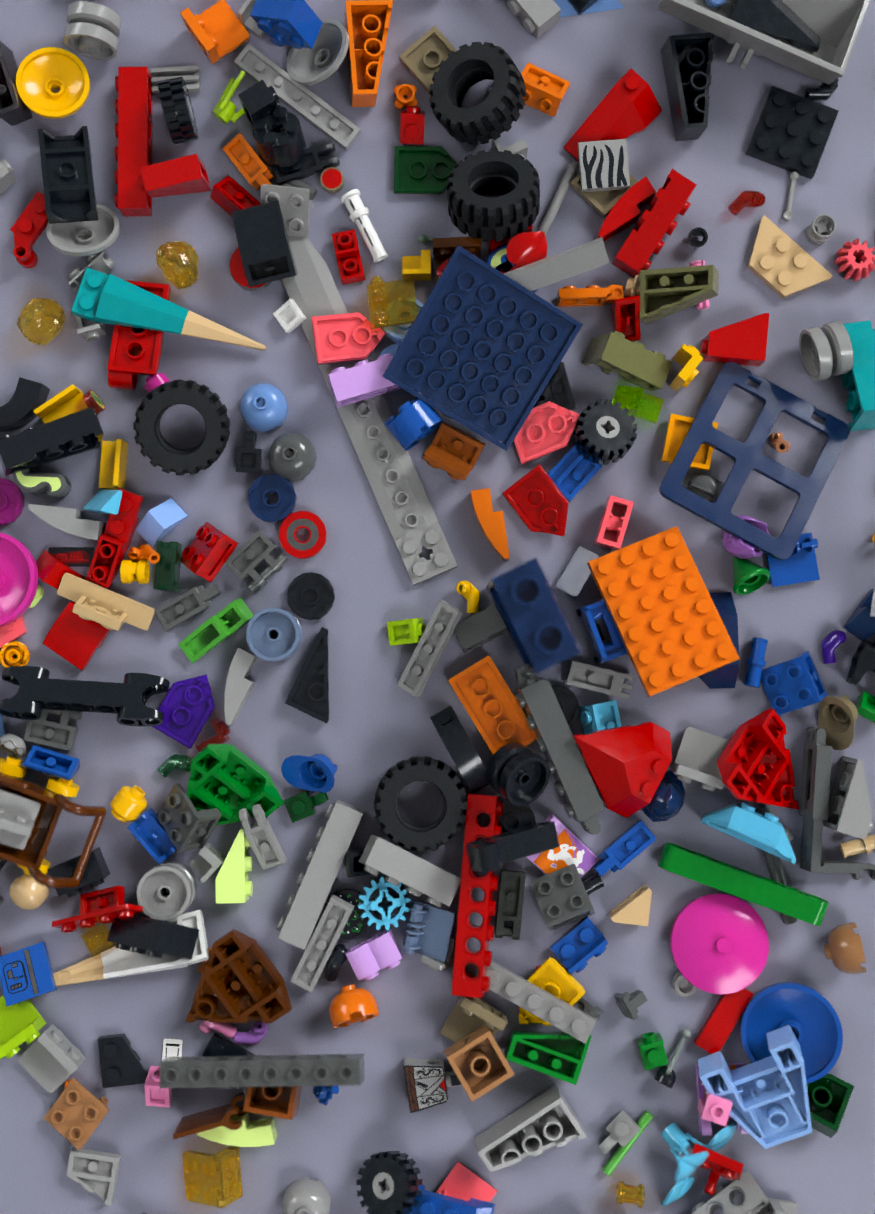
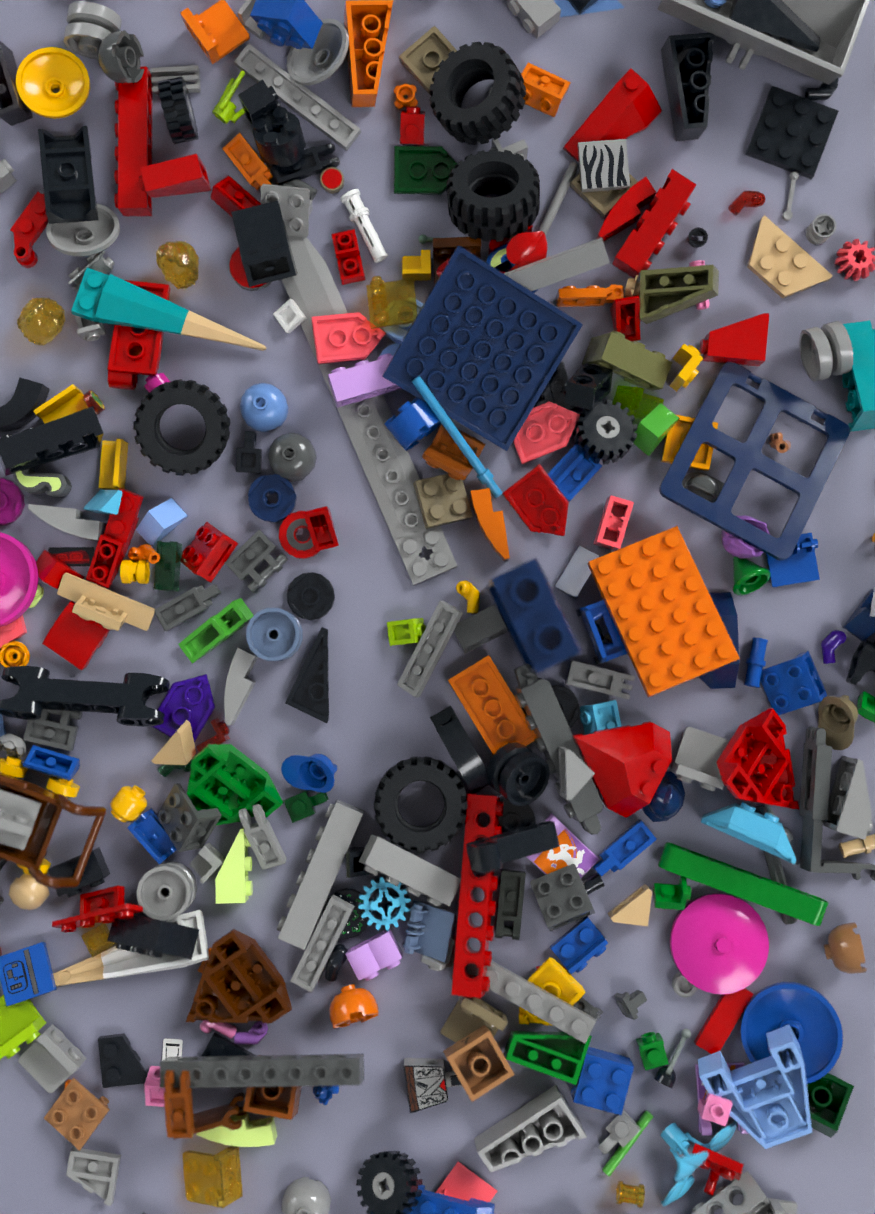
none -> dark grey cylinder [98,30,144,83]
none -> tan slope [151,720,196,765]
none -> dark orange hinge [163,1070,195,1138]
none -> red slope [303,506,339,552]
none -> dark azure bar [412,376,502,498]
none -> dark tan plate [413,474,473,529]
none -> light grey slope [559,747,595,800]
none -> black brick [563,363,613,410]
none -> blue brick [570,1047,634,1115]
none -> bright green slope [634,403,680,456]
none -> green bracket [653,876,691,910]

